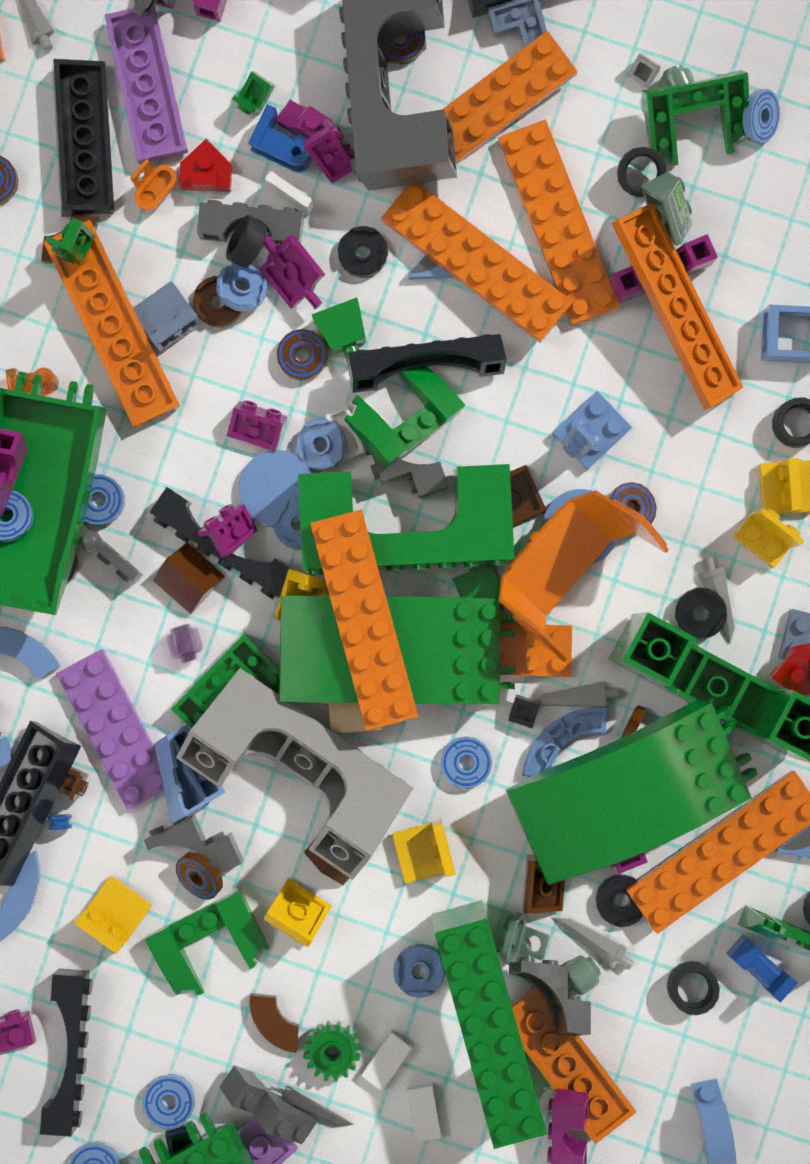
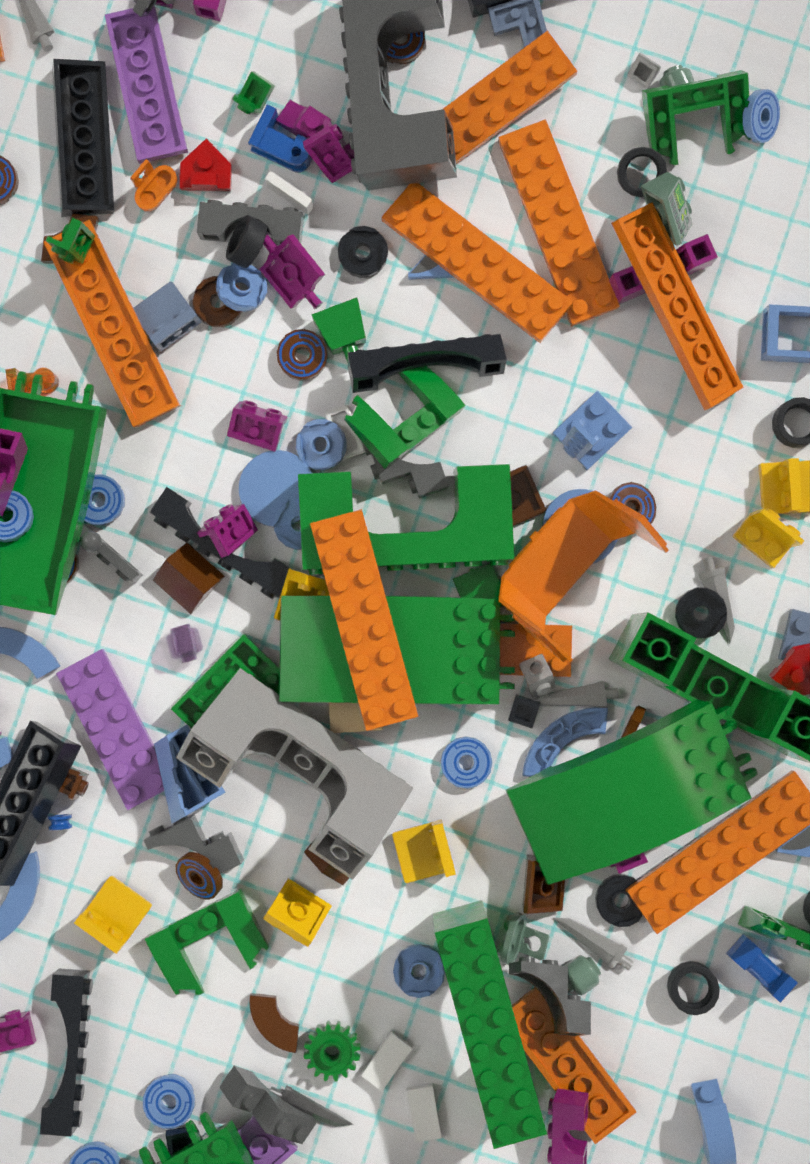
none -> light grey bracket [519,654,556,698]

